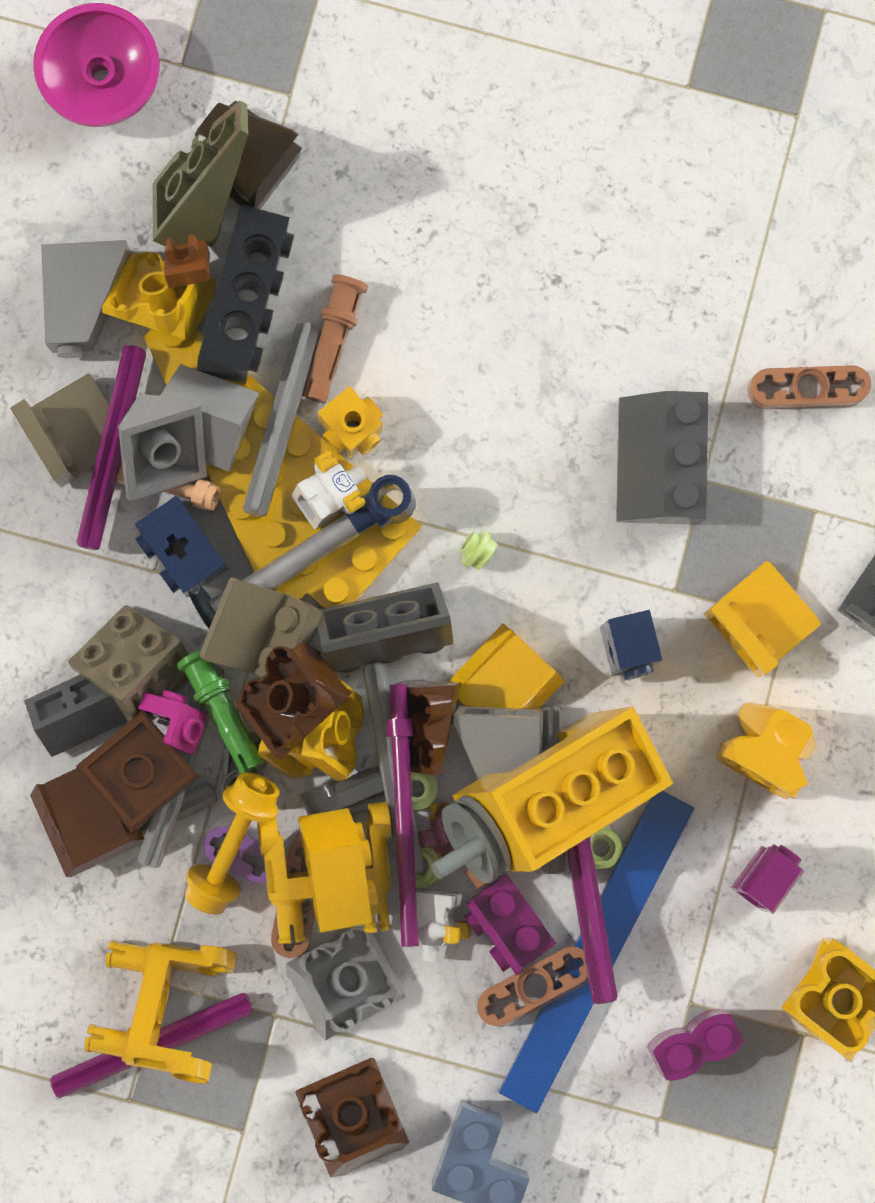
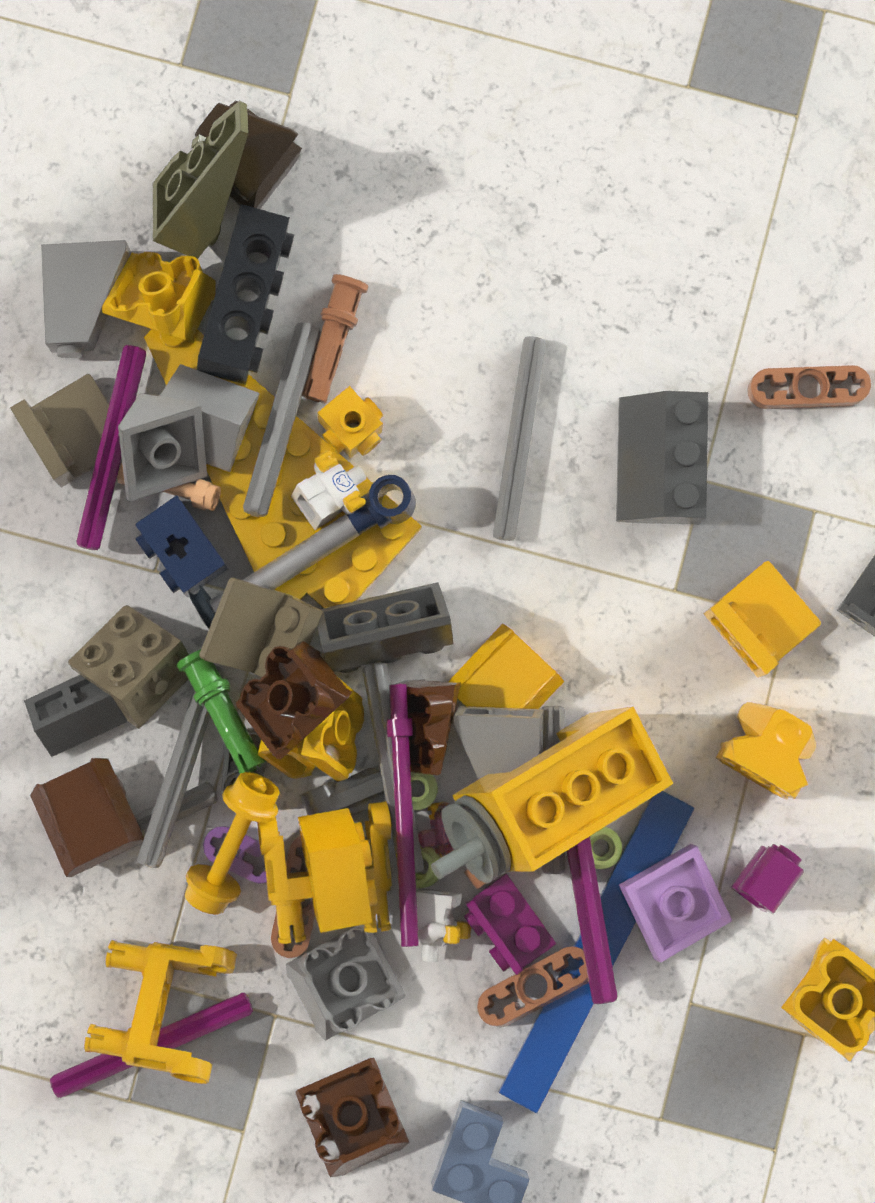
dark pink dish [33,3,160,127] -> none
reddish brown plate [76,711,199,834] -> none
dark pink bracket [138,690,208,755] -> none
dark orange tile [164,234,210,288] -> none
yellowish green plate [459,530,497,570] -> none
dark blue brick [600,609,663,681] -> none
magenta brick [647,1009,744,1081] -> none
none -> light grey axle [493,336,546,541]
none -> lavender plate [619,844,732,963]

